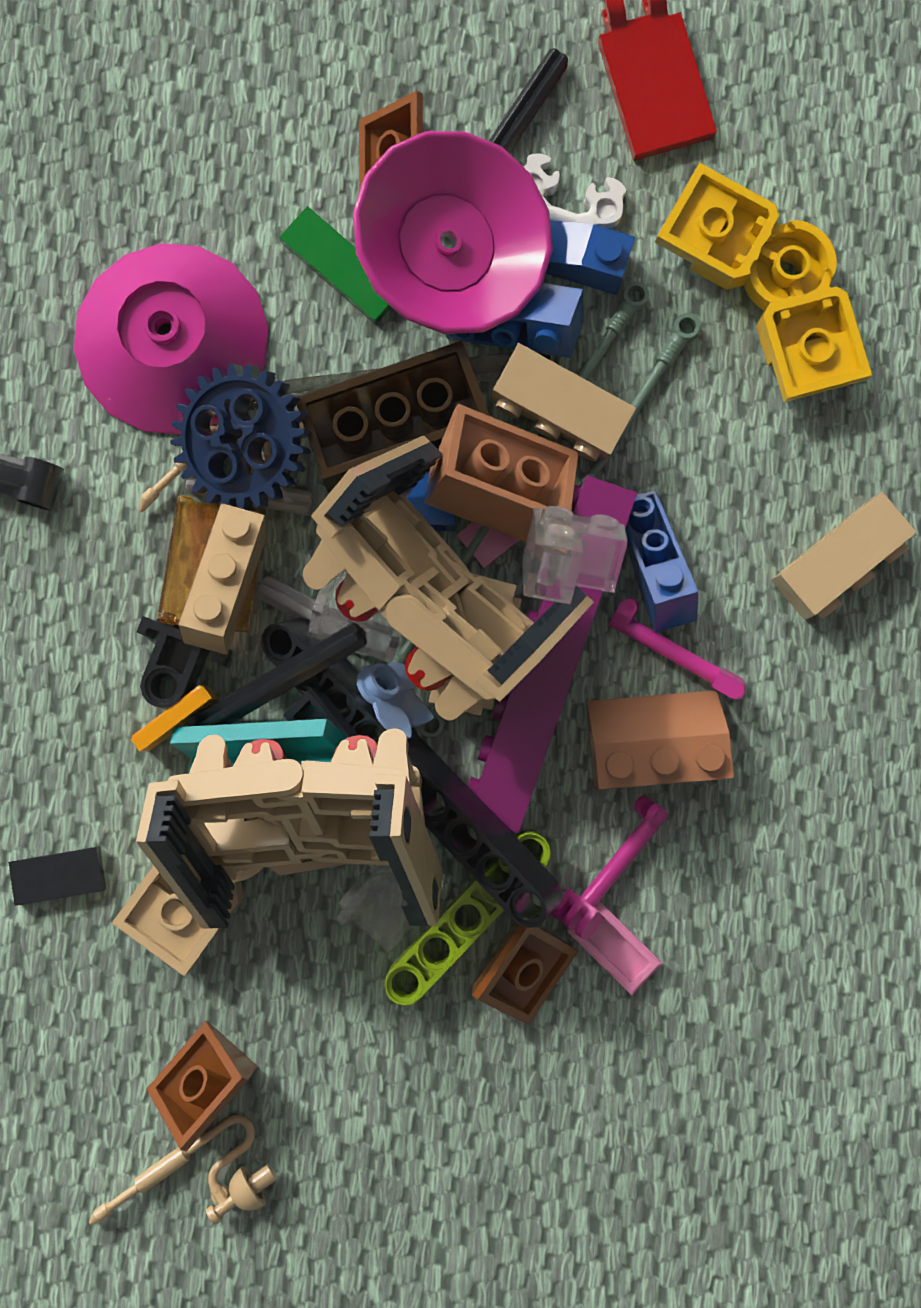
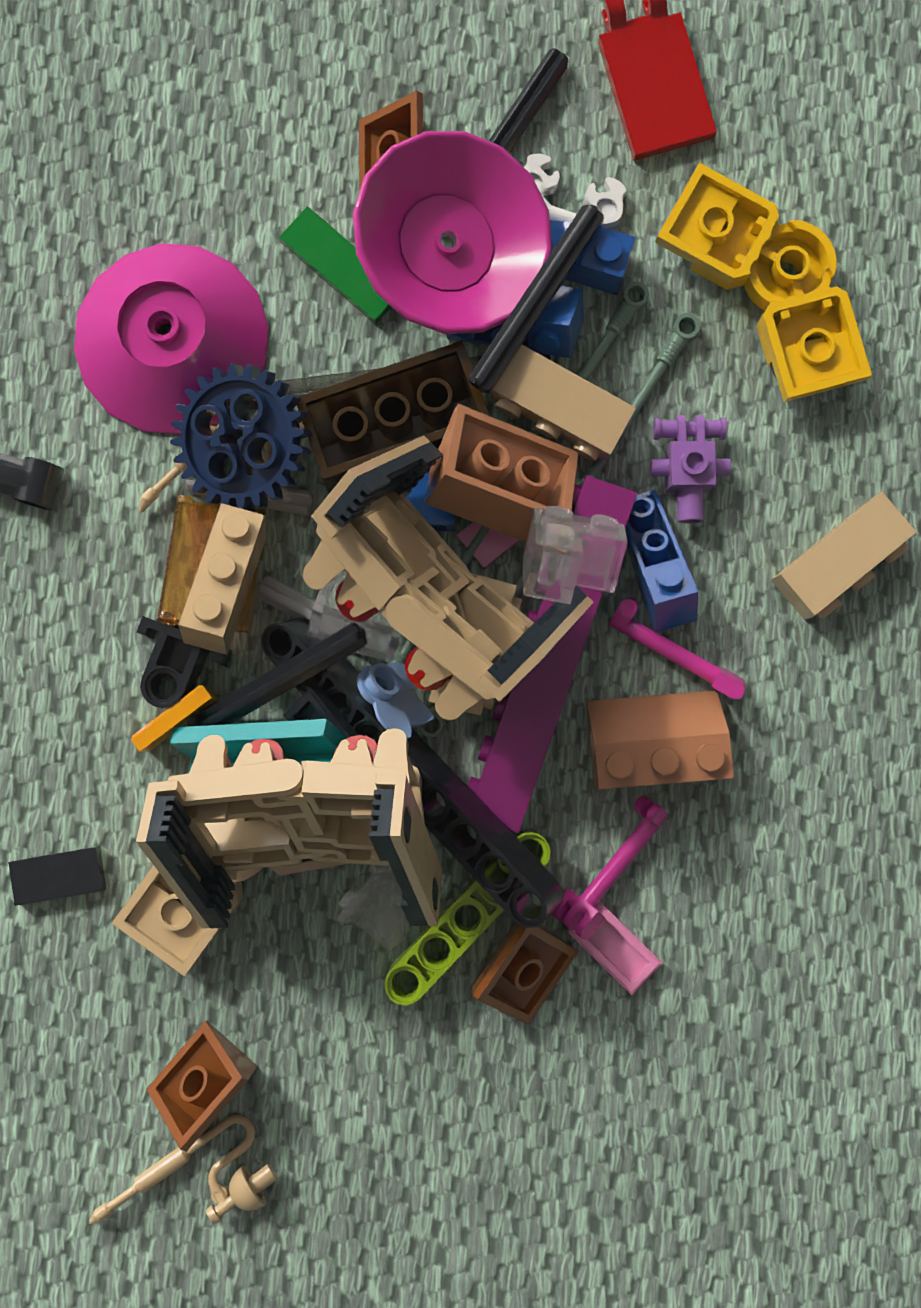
none -> black axle [469,204,604,393]
none -> medium lavender piece [650,415,731,524]

